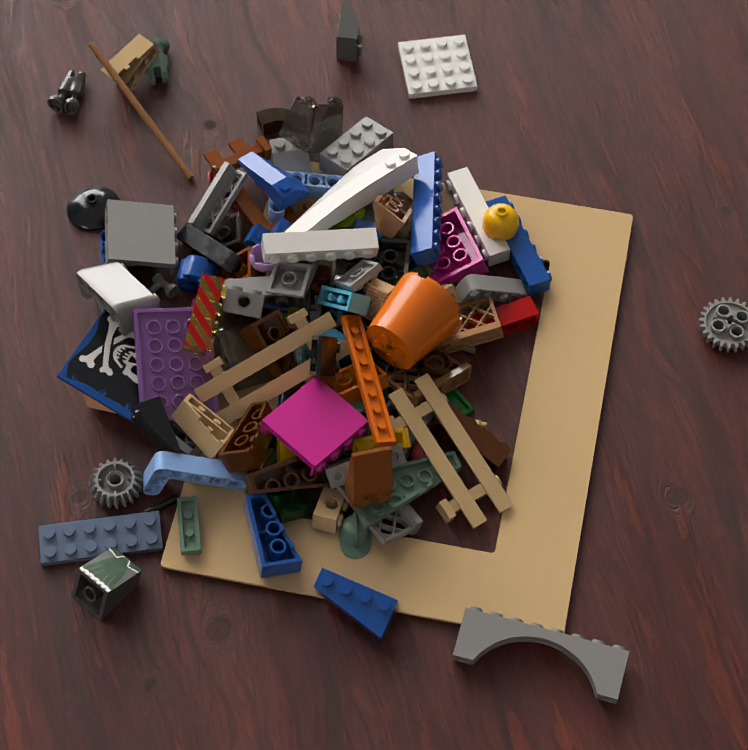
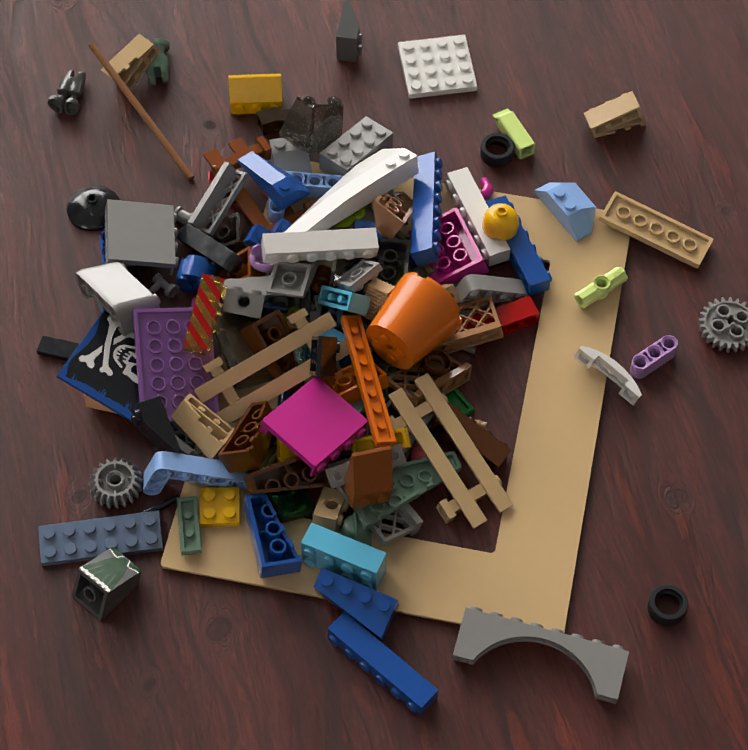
none -> black tile [37,336,79,361]
none -> light grey bush [174,206,193,225]
none -> yellow plate [199,487,240,527]
none -> yellow slope [228,74,283,115]
none -> medium azure brick [301,522,387,591]
none -> blue brick [327,611,438,715]
none -> dark pink arm [479,177,494,200]
none -> black tyre [480,133,514,167]
none -> yellowish green piece [493,108,536,160]
none -> light blue wedge [534,182,596,242]
none -> yellowish green piece [574,266,628,308]
none -> white slope [574,346,642,405]
none -> tan wedge [584,91,646,138]
none -> tan plate [599,191,714,269]
none -> lavender beam [630,335,678,379]
none -> black tyre [648,584,688,626]

